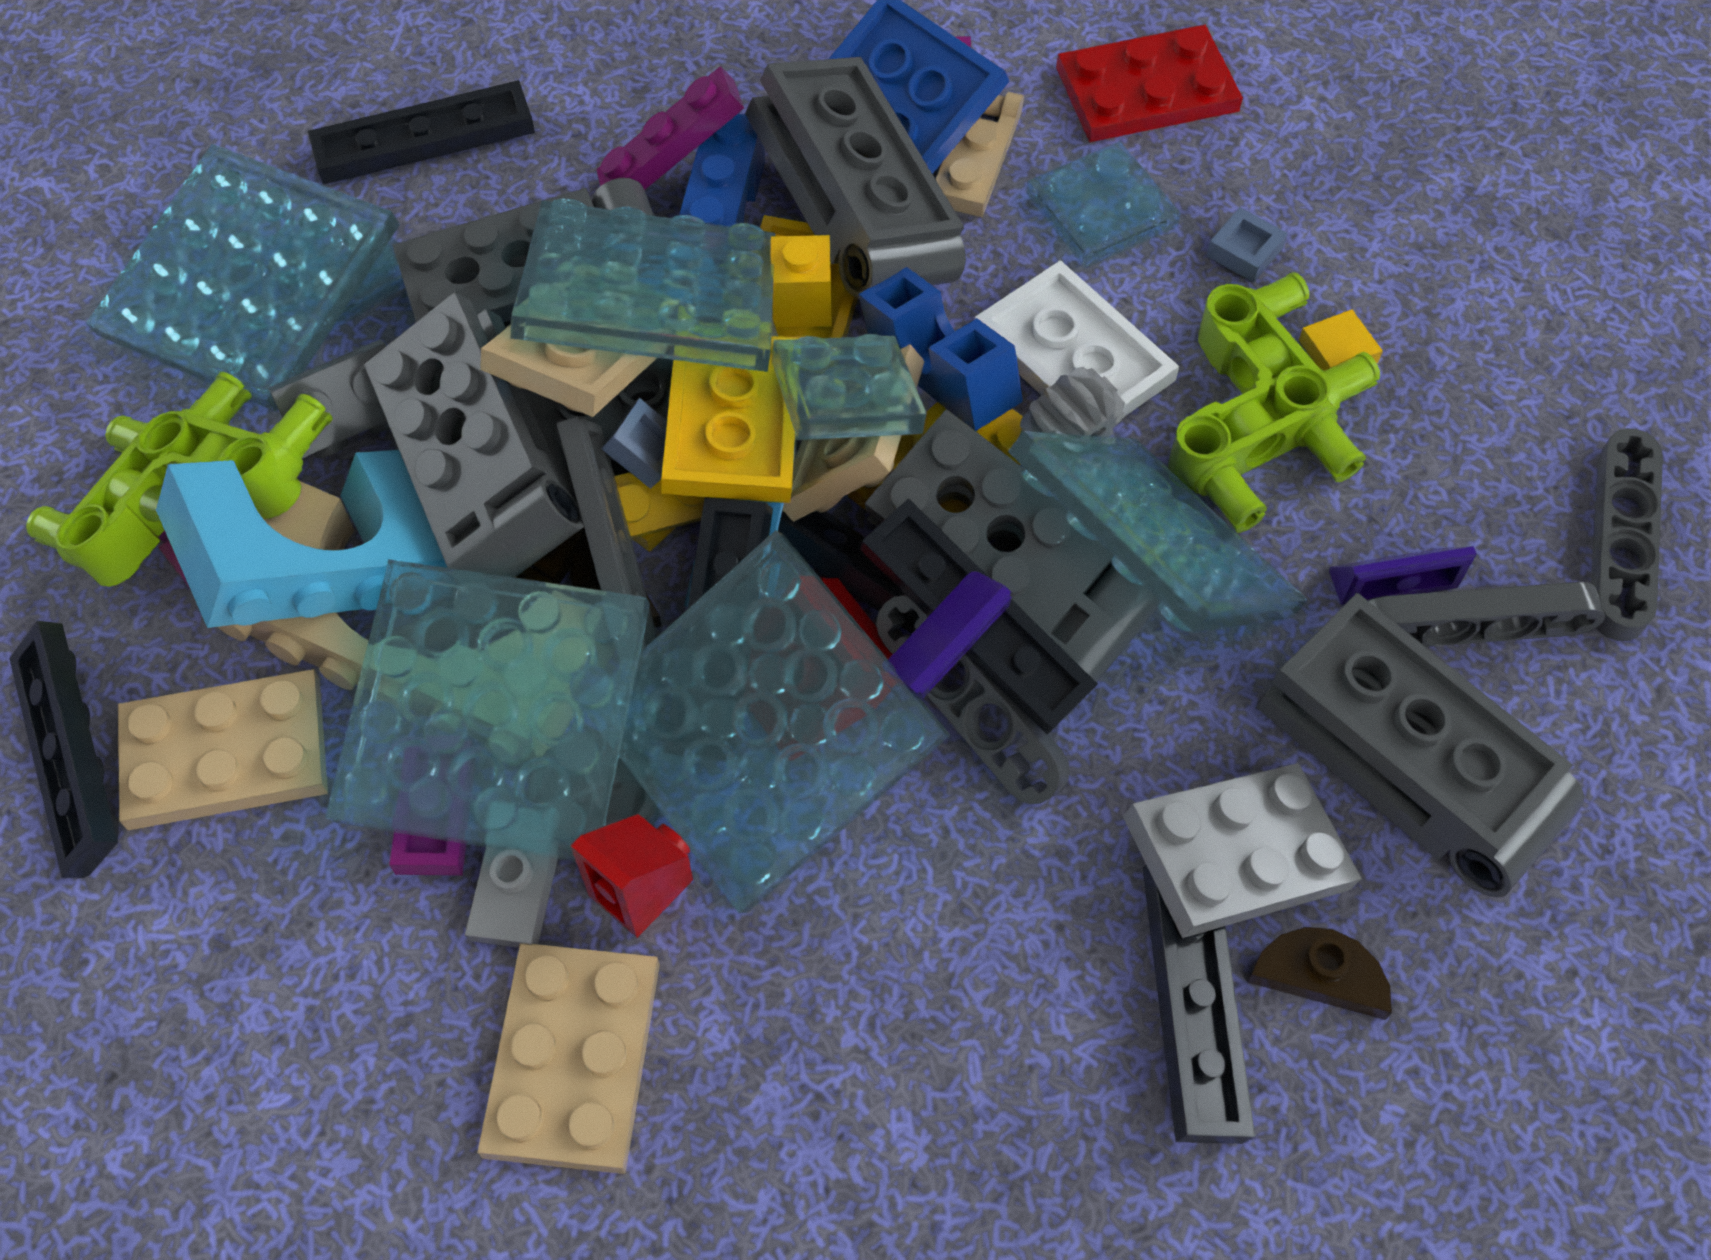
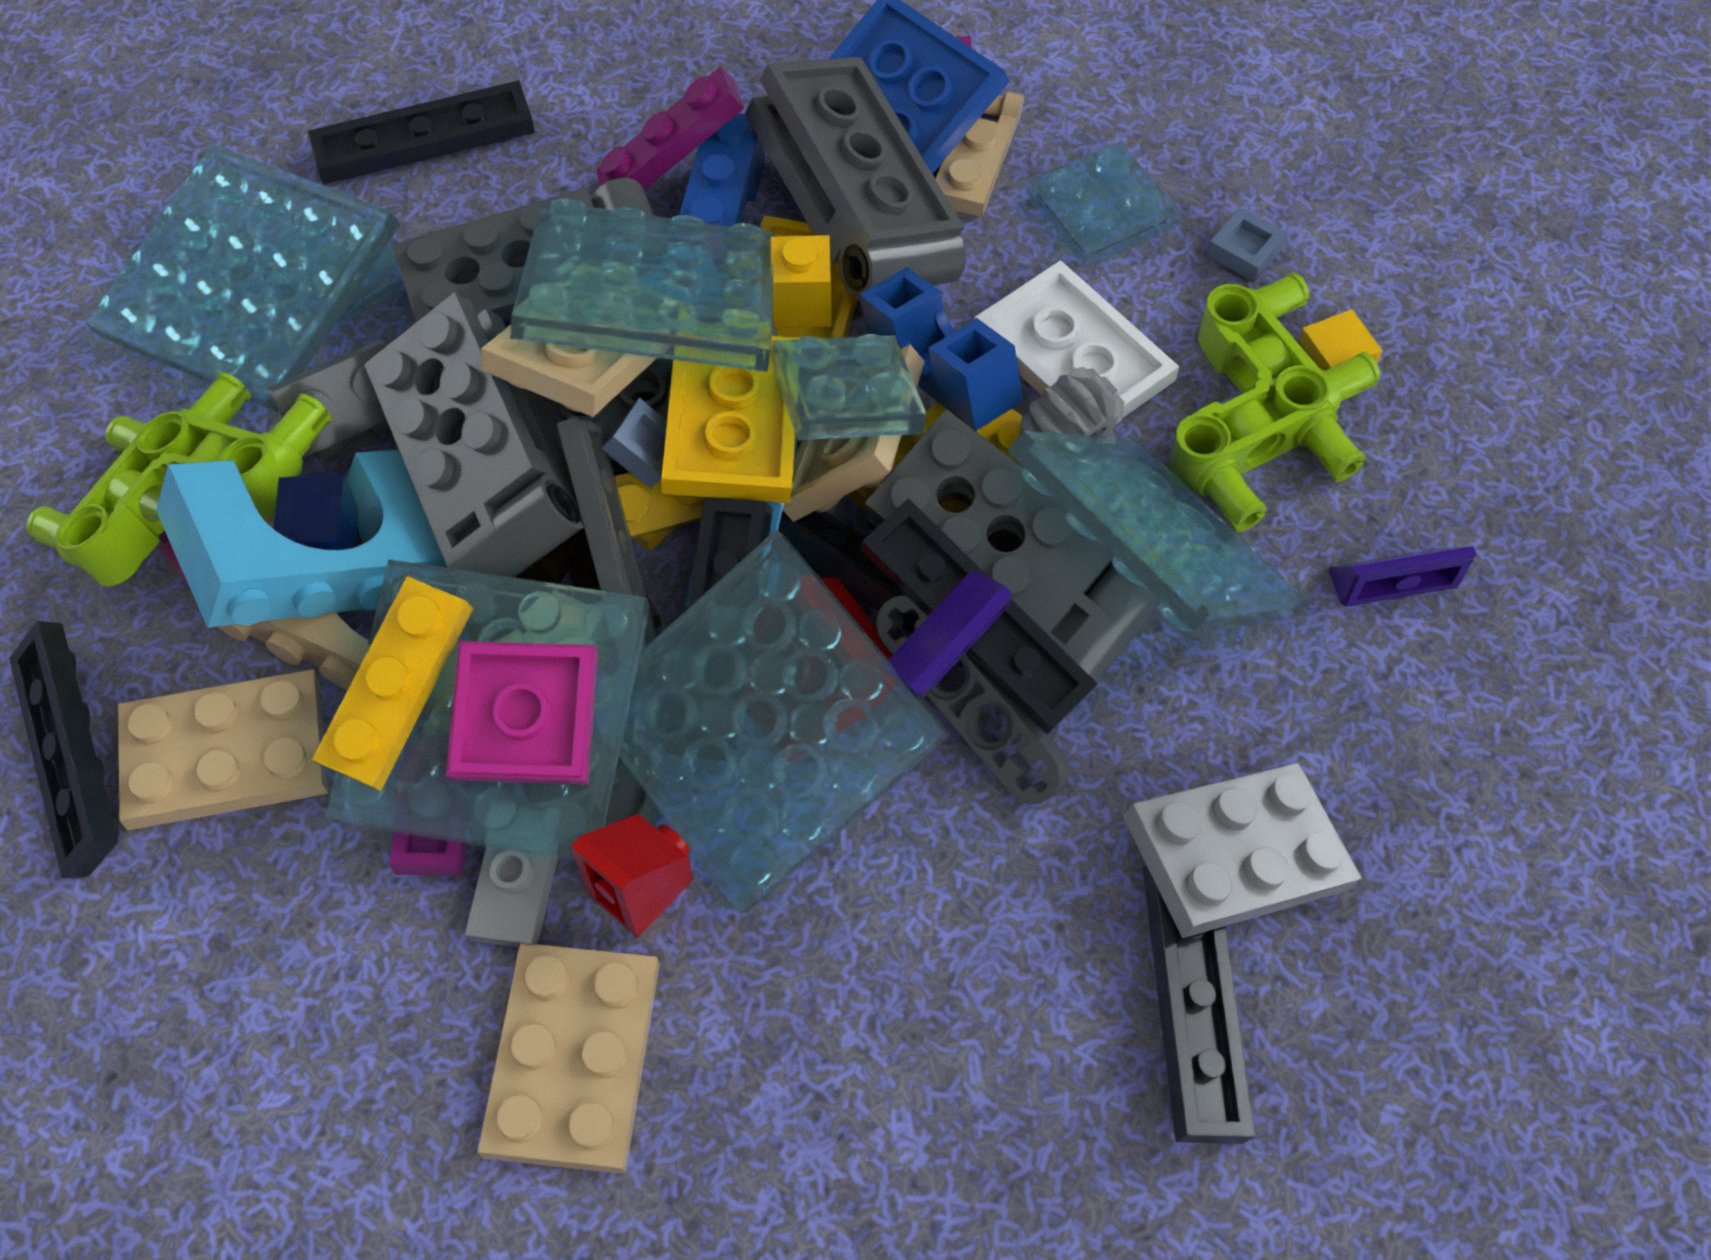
red plate [1056,24,1243,143] -> none
dark brown plate [1248,927,1392,1020] -> none
dark grey hinge [1256,593,1584,897] -> none
dark grey beam [1368,582,1605,647] -> none
dark grey beam [1591,428,1663,641] -> none
none -> clear blue brick [273,472,359,550]
none -> yellow plate [312,576,473,792]
none -> dark pink tile [446,641,599,785]

